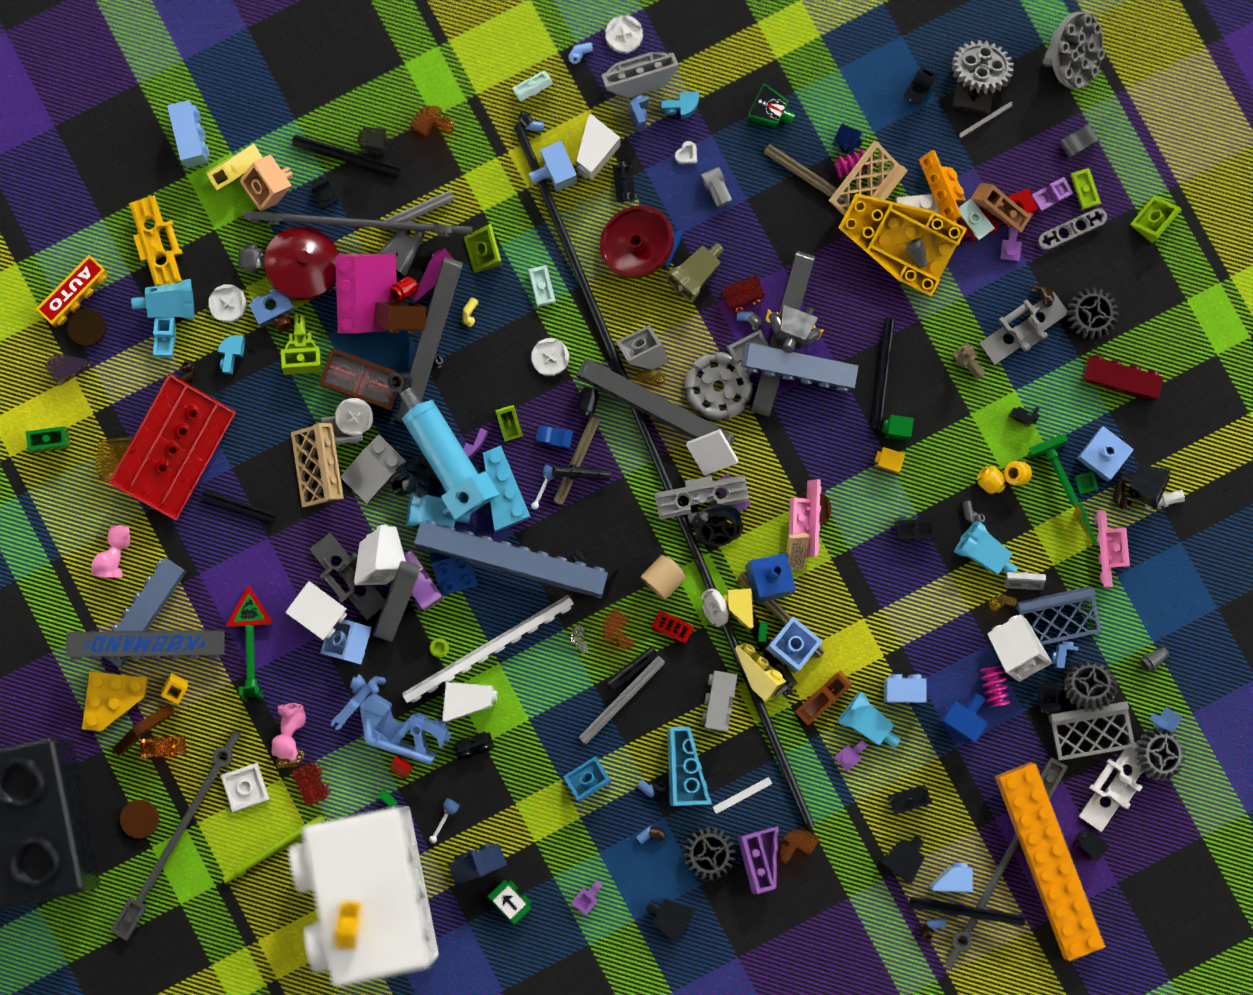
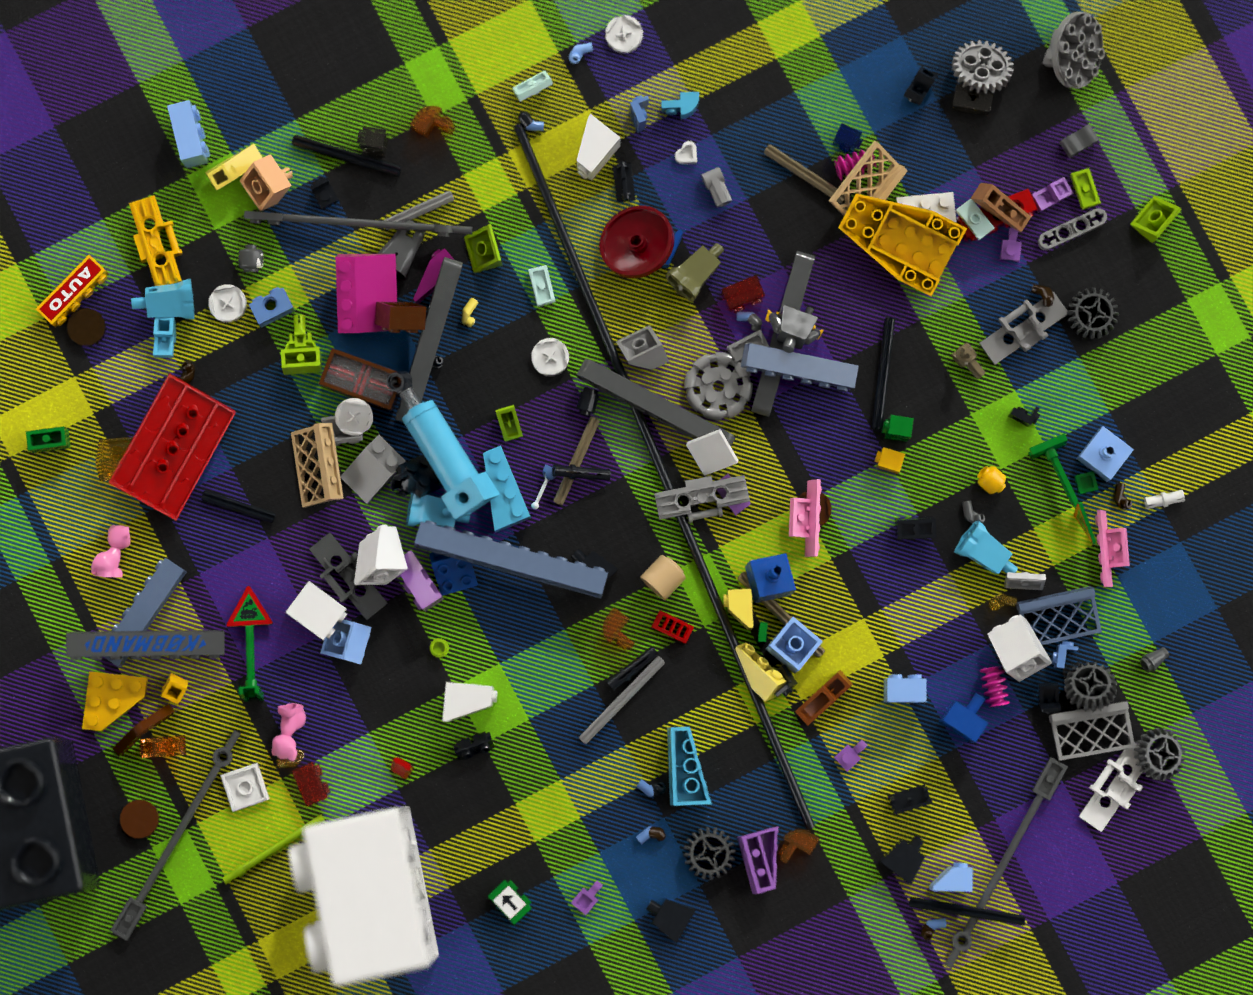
clear purple slope [44,354,92,386] -> none
medium azure brick [218,335,246,375] -> none
dark red dish [264,227,339,300] -> none
reddish brown plate [272,314,293,332] -> none
medium blue piece [331,675,451,765] -> none
yellow slope [335,901,362,950] -> none
dark grey beam [373,560,420,642] -> none
green tile [378,789,399,808] -> none
red brick [389,277,418,302] -> none
white plate [402,595,574,703] -> none
hinge [429,798,460,843] -> none
dark blue brick [448,843,507,886] -> none
medium lavender slope [464,428,488,459] -> none
light blue brick [529,141,577,192] -> none
blue leg [535,425,573,450] -> none
dark azure slope [563,756,612,802] -> none
clear arm [571,625,590,654] -> none
light grey wedge [601,52,679,98] -> none
clear yellow arm [636,369,666,385] -> none
black piece [693,504,743,546] -> none
light grey wedge [701,671,737,732] -> none
white tile [702,588,728,627] -> none
white sticker [713,777,772,814] -> none
torso [747,84,795,128] -> none
tan tile [786,533,809,570] -> none
medium azure piece [836,691,901,748] -> none
dark grey cone [906,238,928,268] -> none
light orange bracket [919,150,966,221] -> none
white sticker [959,102,1012,138] -> none
light orange brick [995,762,1105,961] -> none
yellow head [1004,461,1032,486] -> none
black brick [1074,830,1110,861] -> none
dark red brick [1081,355,1164,401] -> none
black torso [1121,464,1170,509] -> none
medium blue bracket [1149,707,1182,732] -> none

